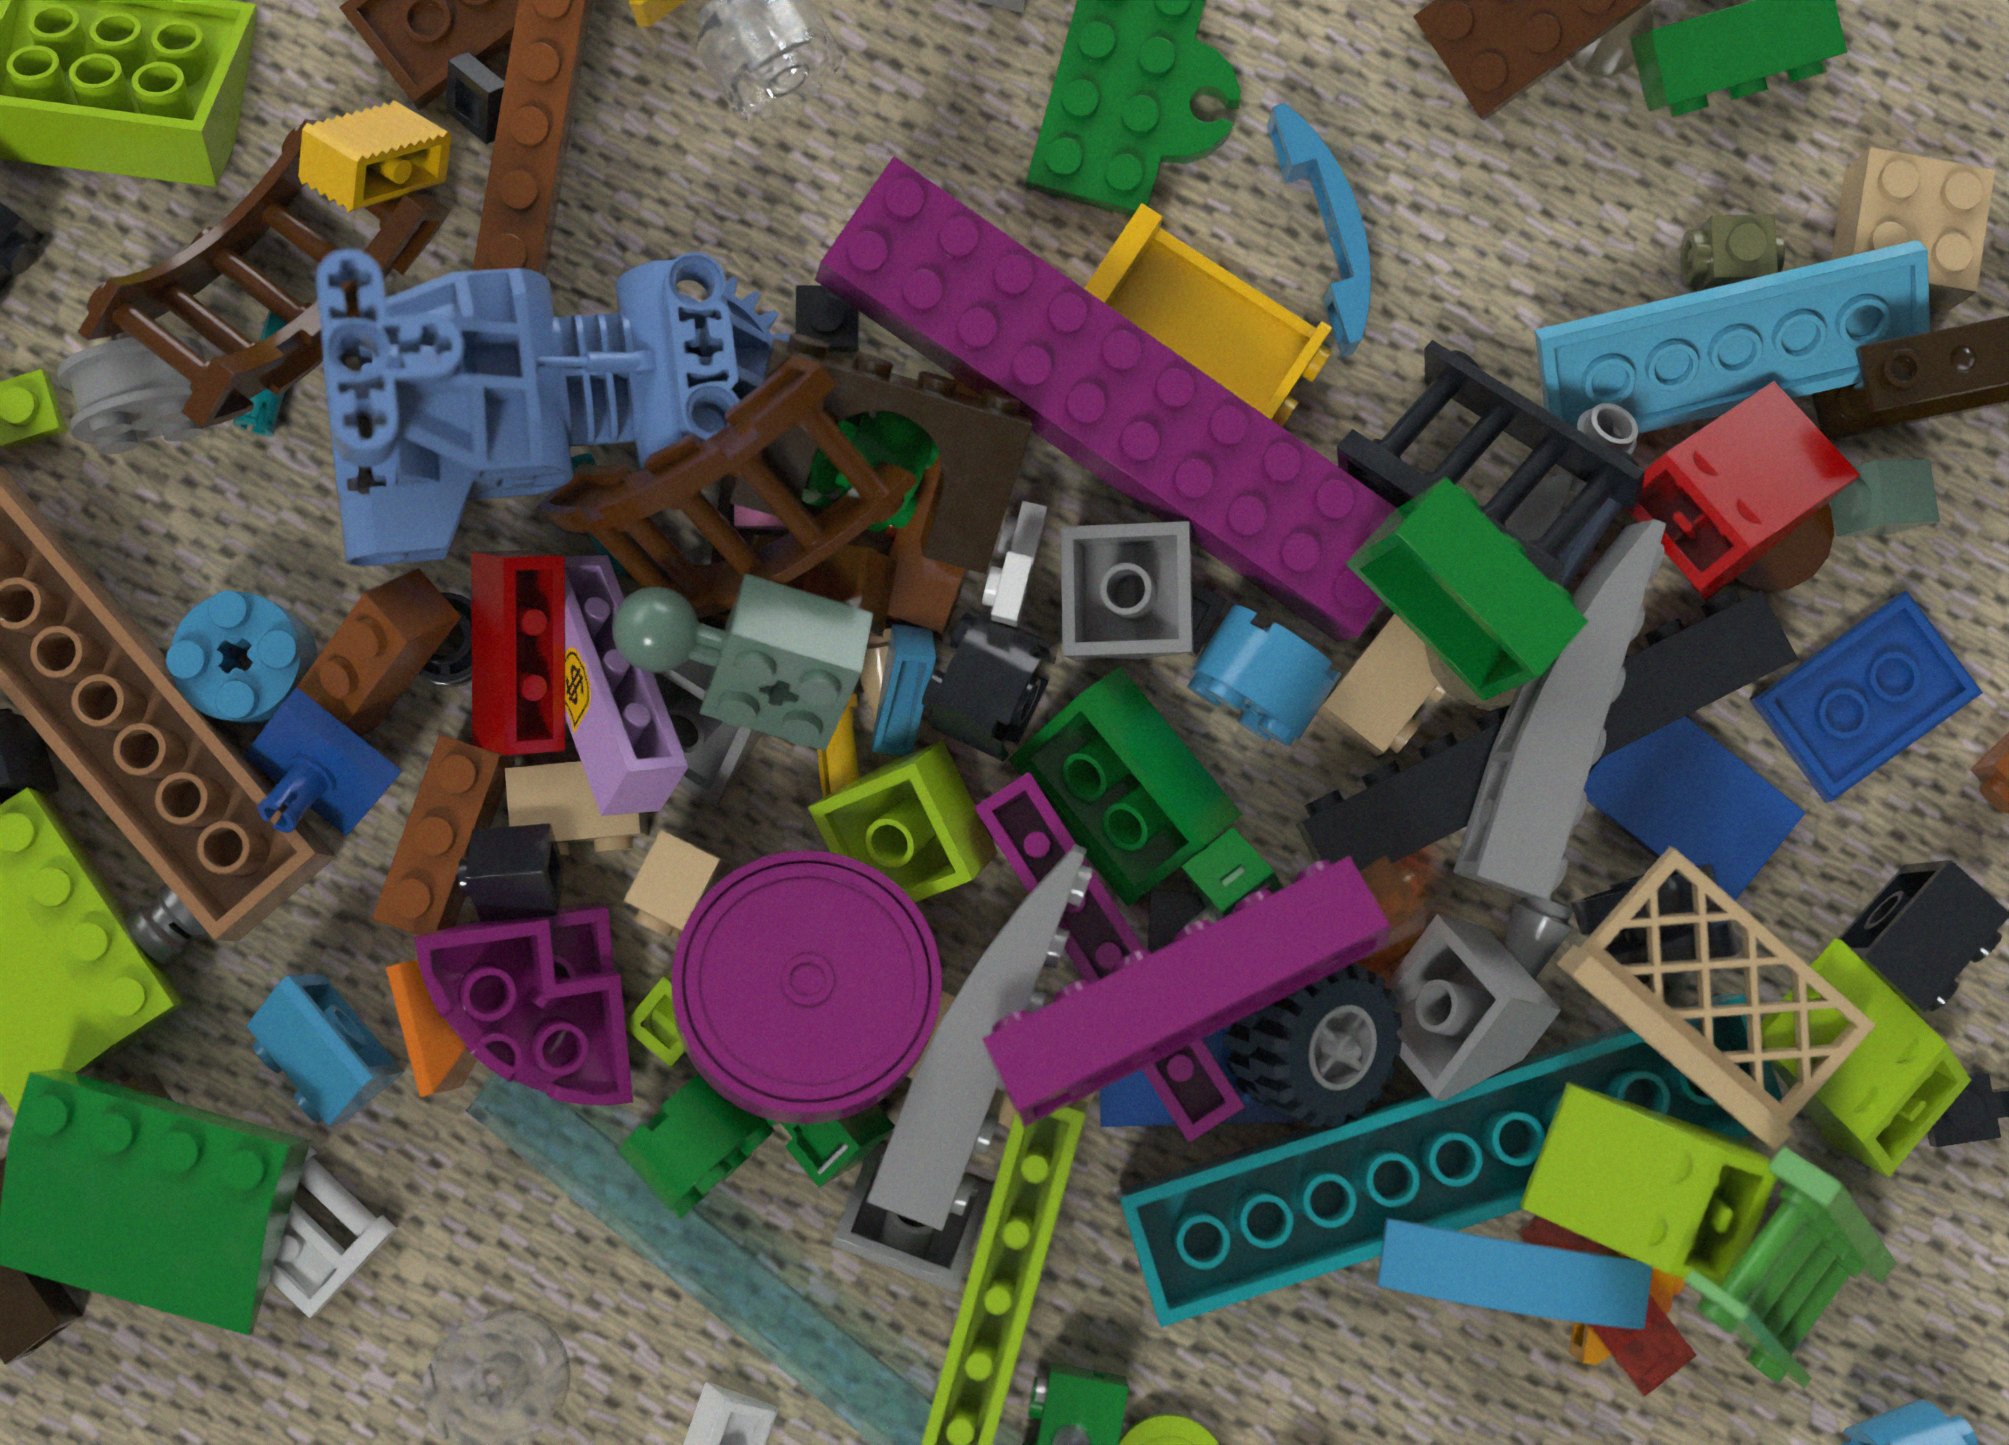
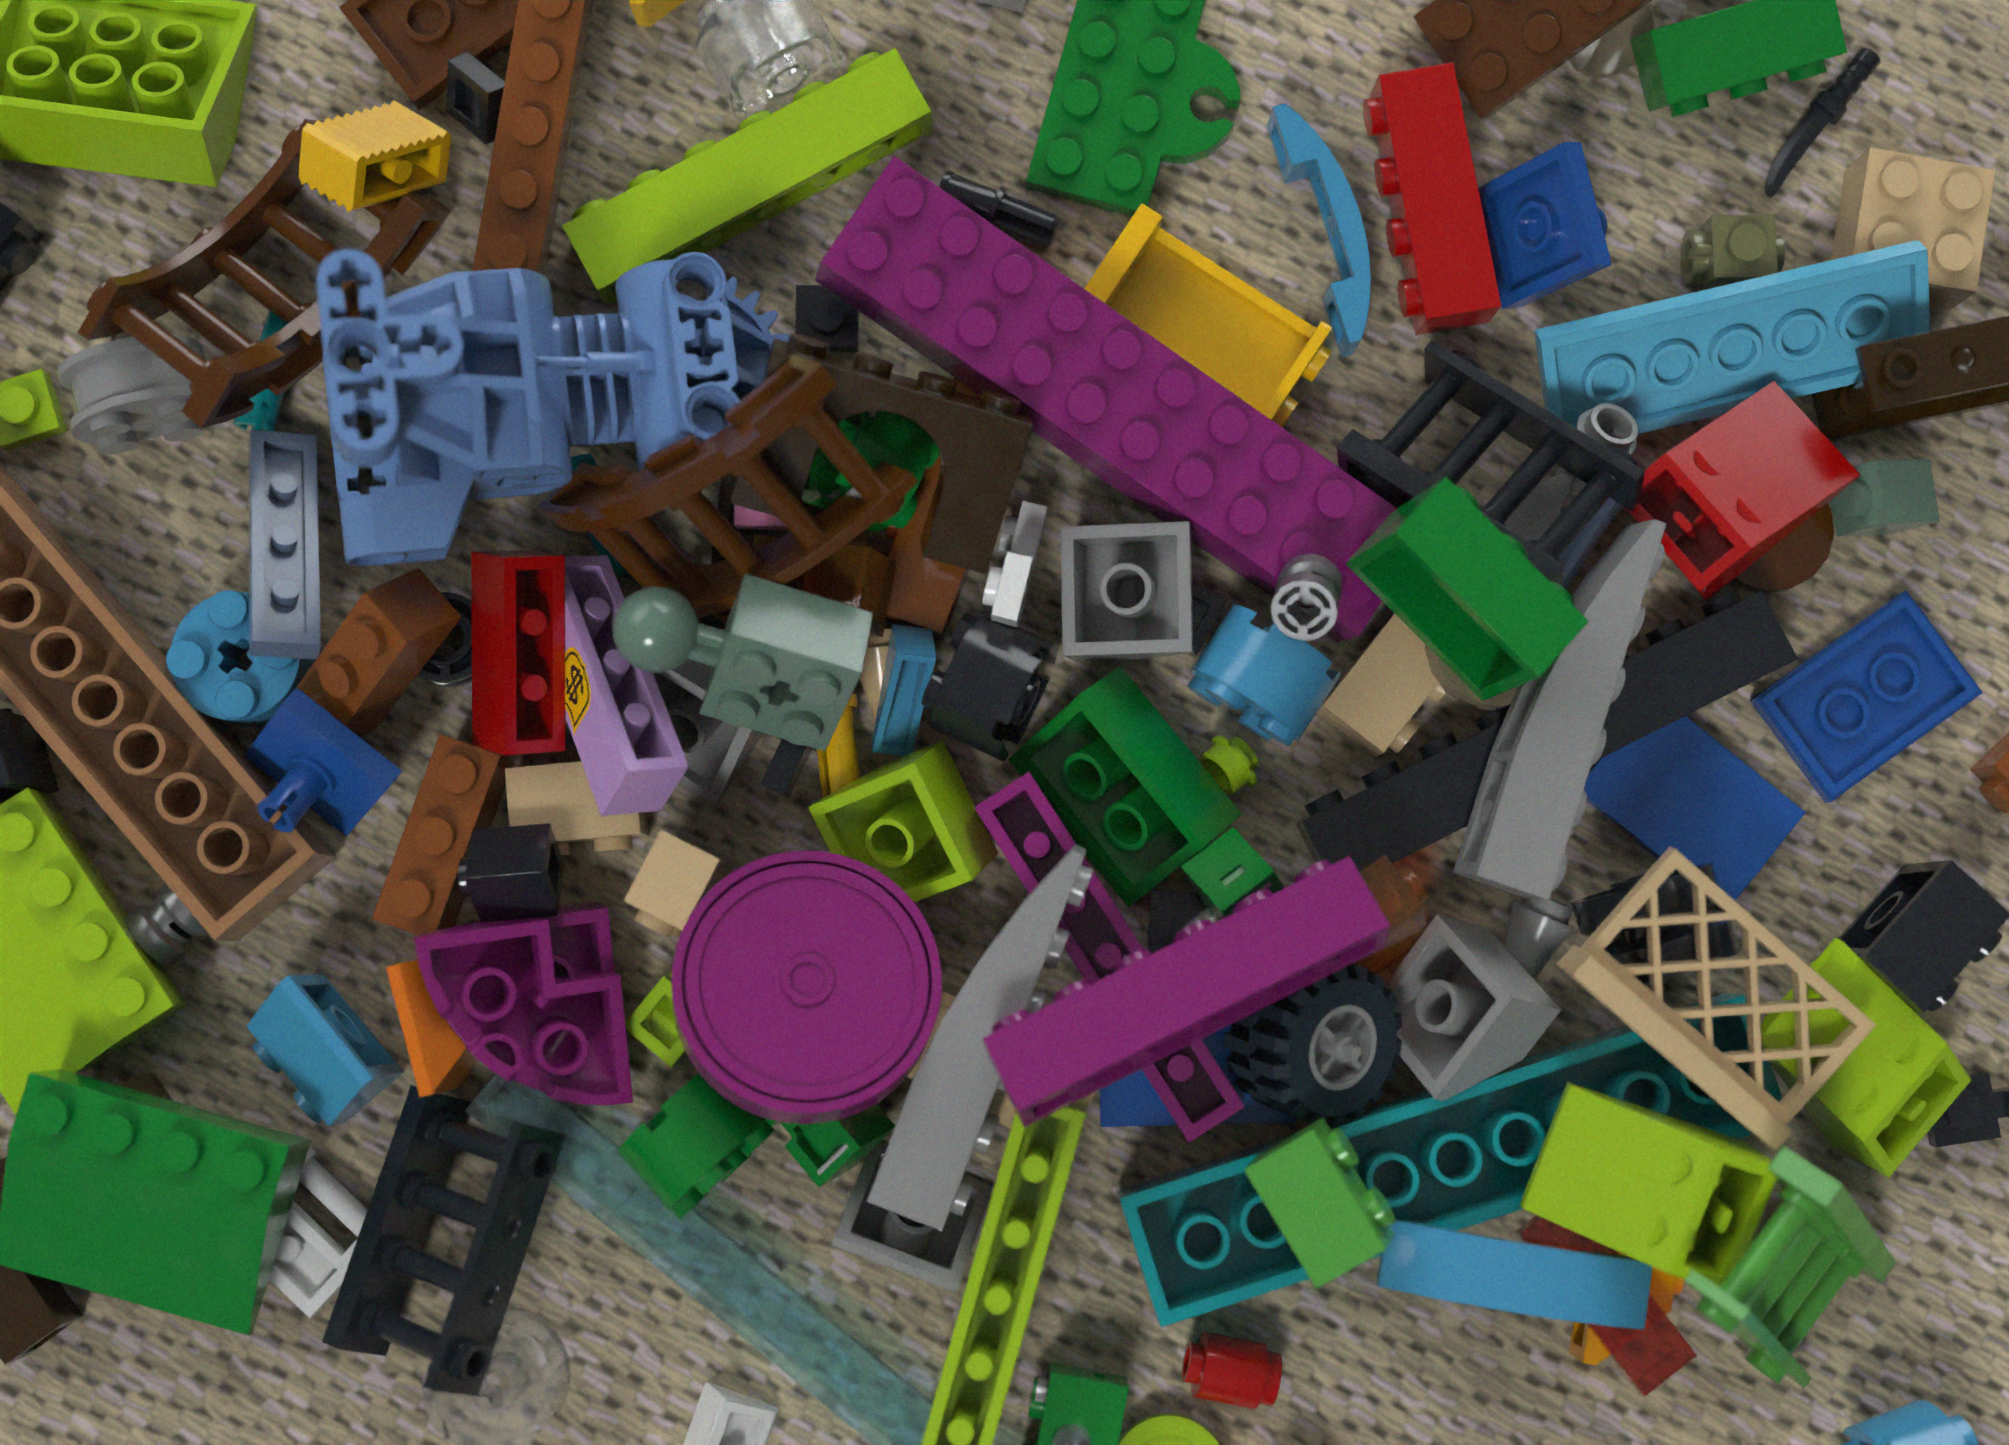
none -> sand blue plate [248,429,321,659]
none -> black fence [322,1085,565,1396]
none -> lime brick [562,48,933,306]
none -> black tile [760,739,813,798]
none -> black axle [939,170,1059,249]
none -> red brick [1182,1331,1282,1410]
none -> lime plate [1200,735,1259,795]
none -> bright green brick [1244,1117,1395,1289]
none -> flat silver wheel [1271,554,1343,641]
none -> red brick [1363,62,1501,335]
none -> blue tile [1478,142,1612,309]
none -> black piece [1765,47,1881,197]

